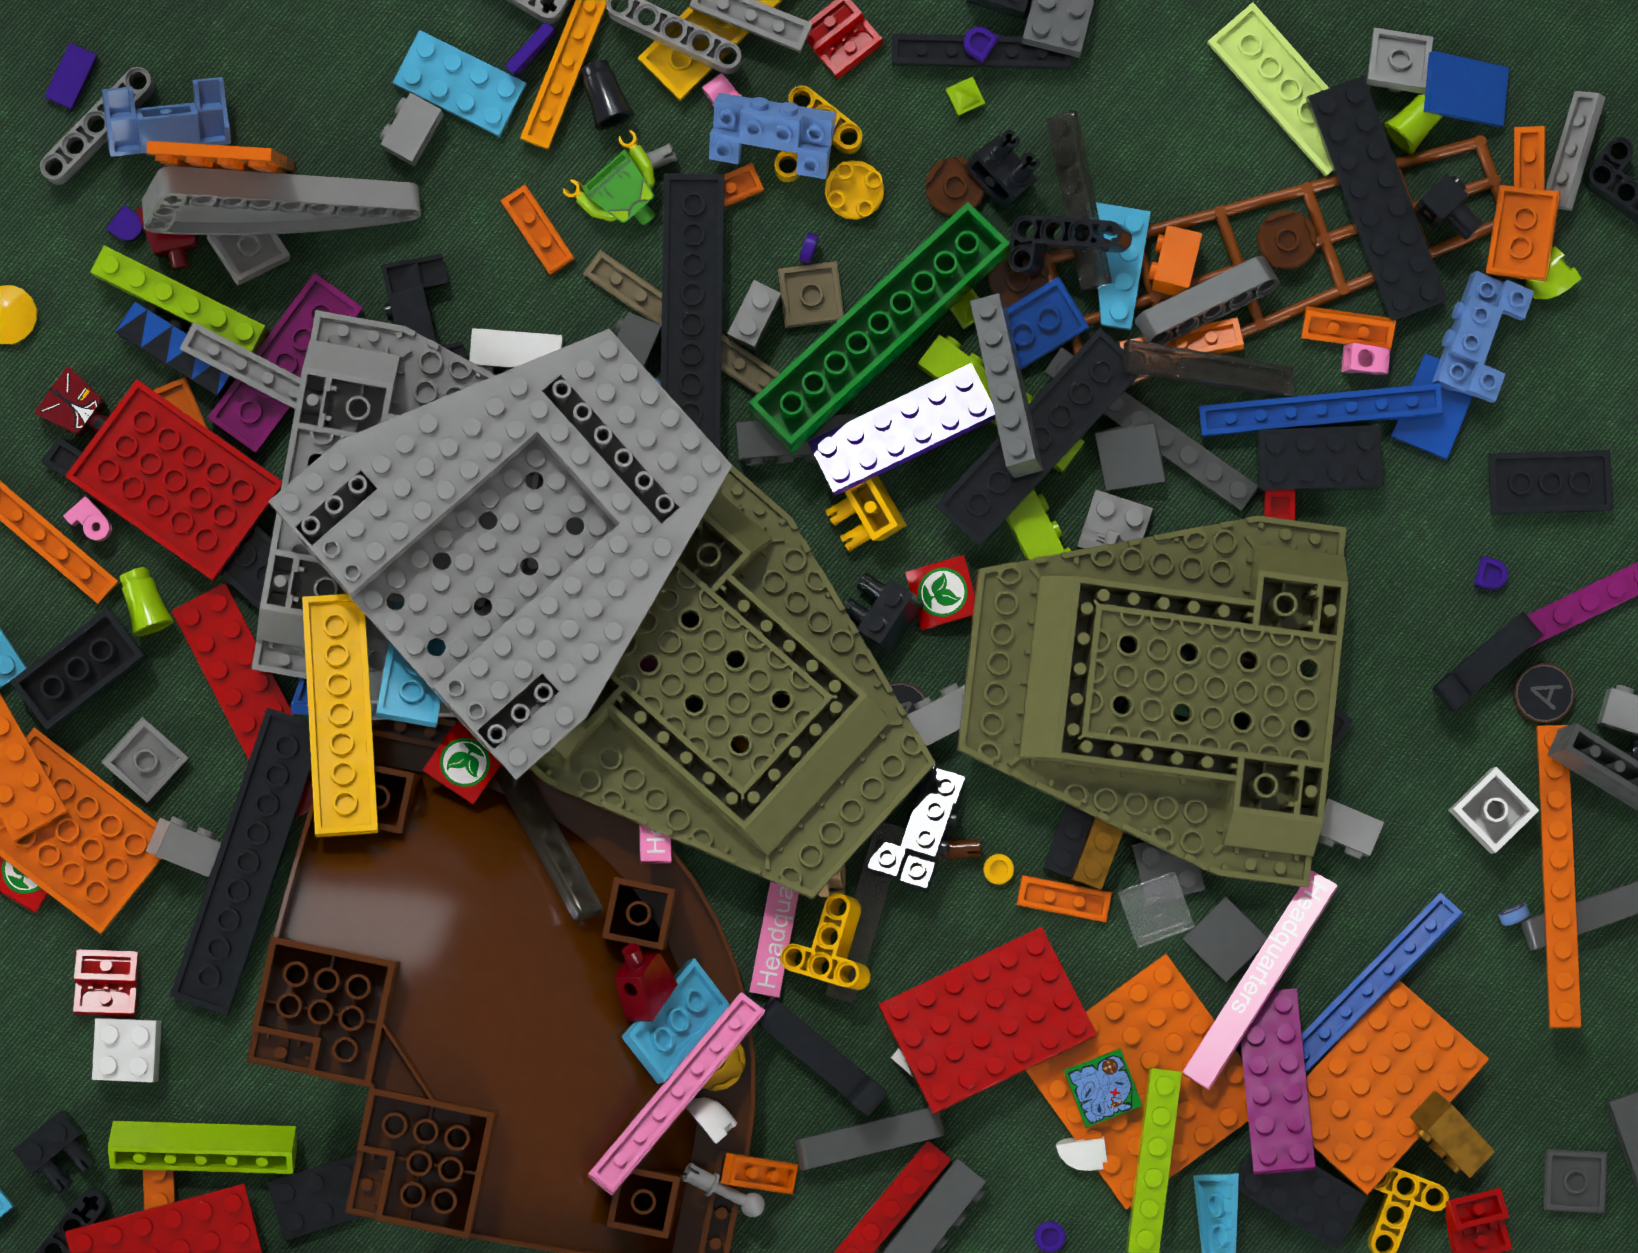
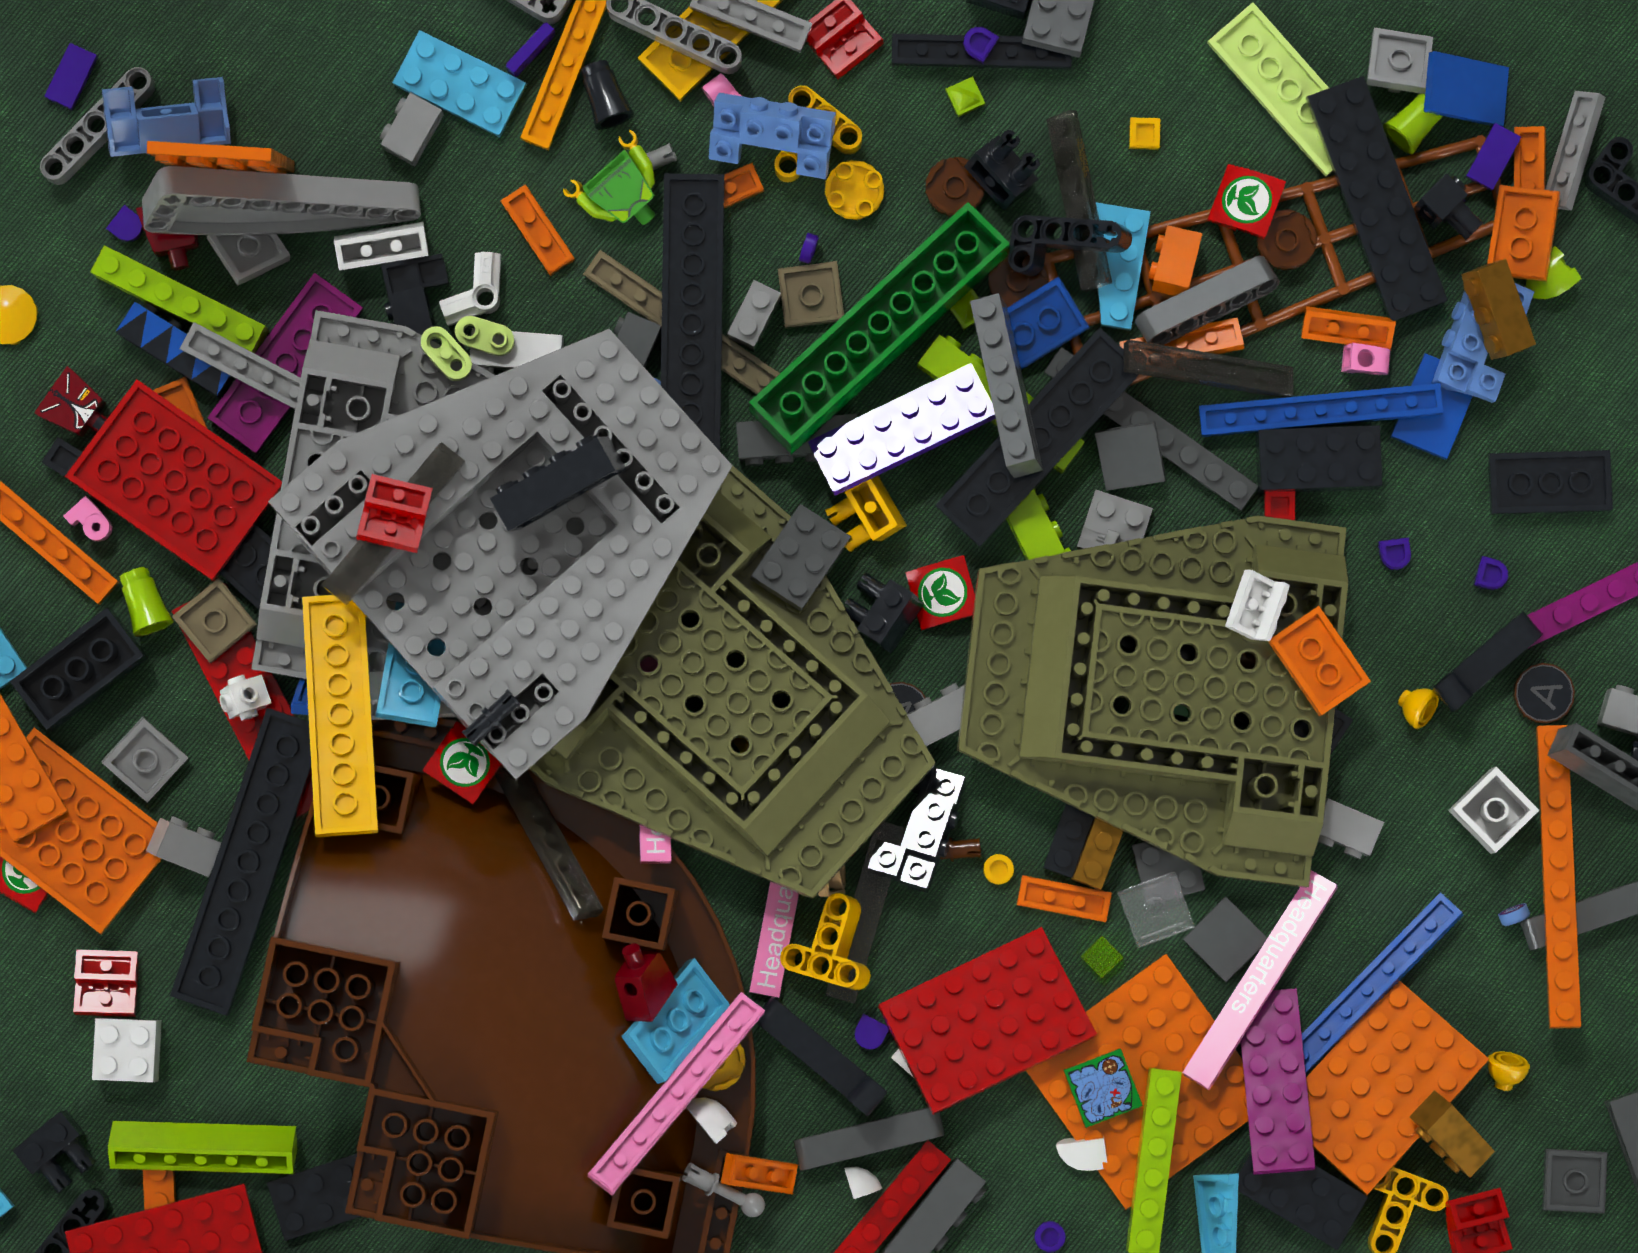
none -> dark tan tile [172,578,258,663]
none -> white brick [219,675,272,721]
none -> clear smoke plate [322,442,465,606]
none -> white brick [334,222,429,270]
none -> red slope [356,474,433,553]
none -> yellowish green plate [421,326,472,381]
none -> white piece [439,252,501,327]
none -> yellowish green plate [455,316,515,356]
none -> black pin [462,689,521,747]
none -> black brick [490,434,626,531]
none -> dark grey plate [750,504,851,612]
none -> white brick [844,1166,883,1199]
none -> dark purple tile [855,1014,889,1049]
none -> clear neon green tile [1080,936,1124,979]
none -> yellow tile [1129,117,1160,150]
none -> slope [1207,164,1286,239]
none -> white bracket [1225,569,1290,641]
none -> orange plate [1268,606,1371,717]
none -> dark purple tile [1378,537,1411,570]
none -> yellow brick [1398,688,1439,729]
none -> pearl gold brick [1461,259,1536,360]
none -> dark purple tile [1465,123,1521,191]
none -> yellow brick [1487,1051,1530,1091]

